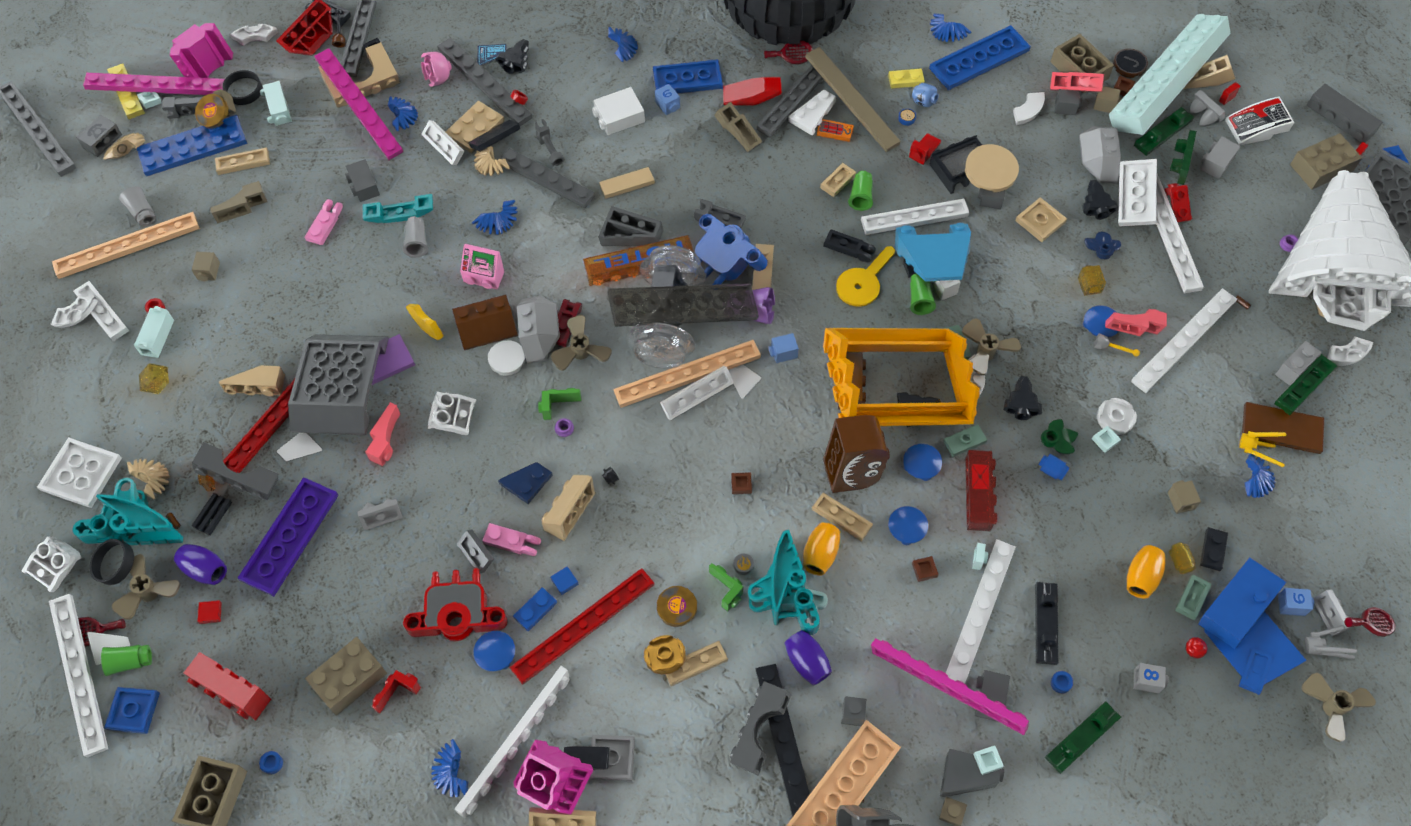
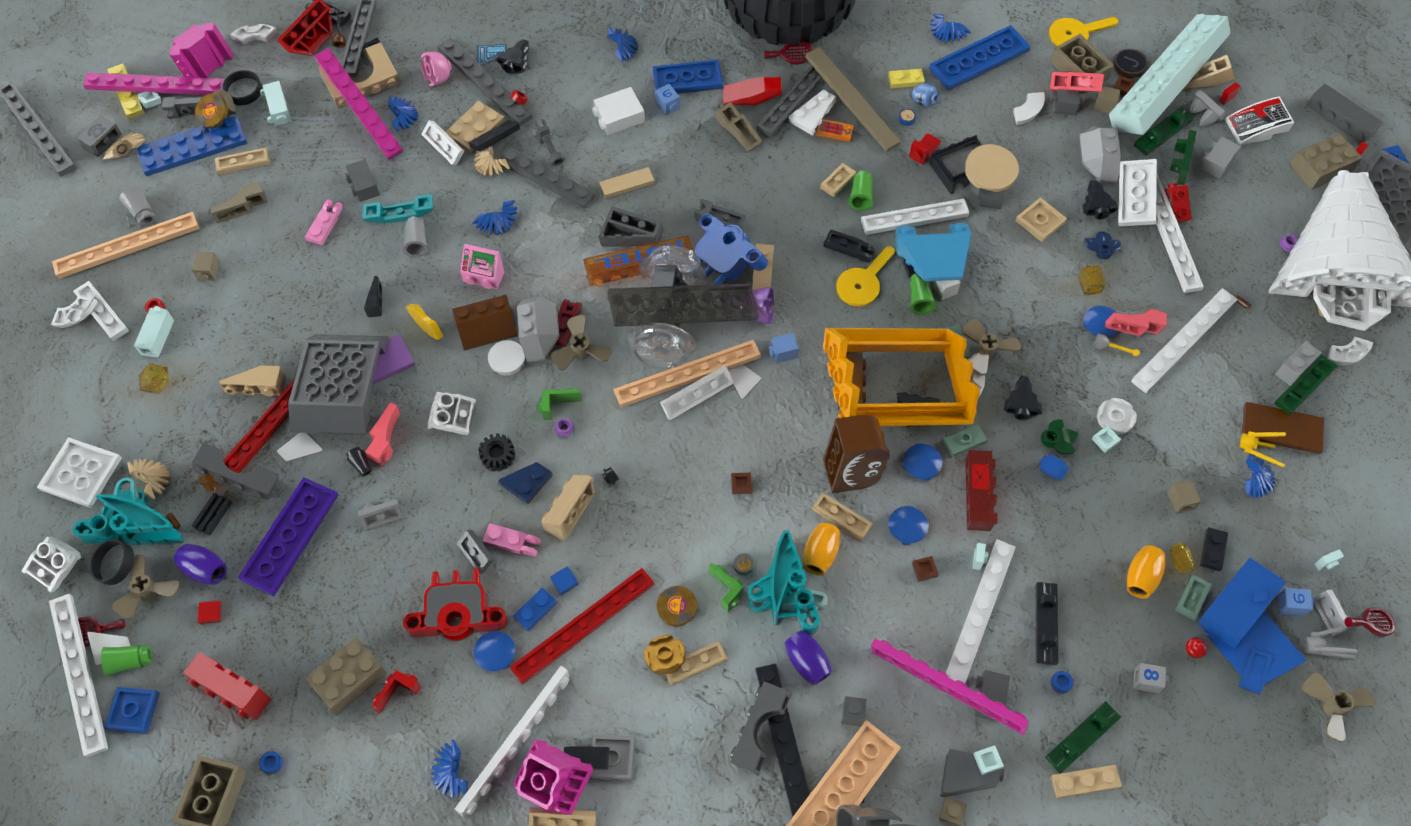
none -> black cone [346,447,372,477]
none -> black slope [364,276,382,317]
none -> black tyre [478,433,515,471]
none -> yellow piece [1049,17,1118,46]
none -> tan plate [1051,765,1122,799]
none -> light aqua plate [1315,549,1344,571]

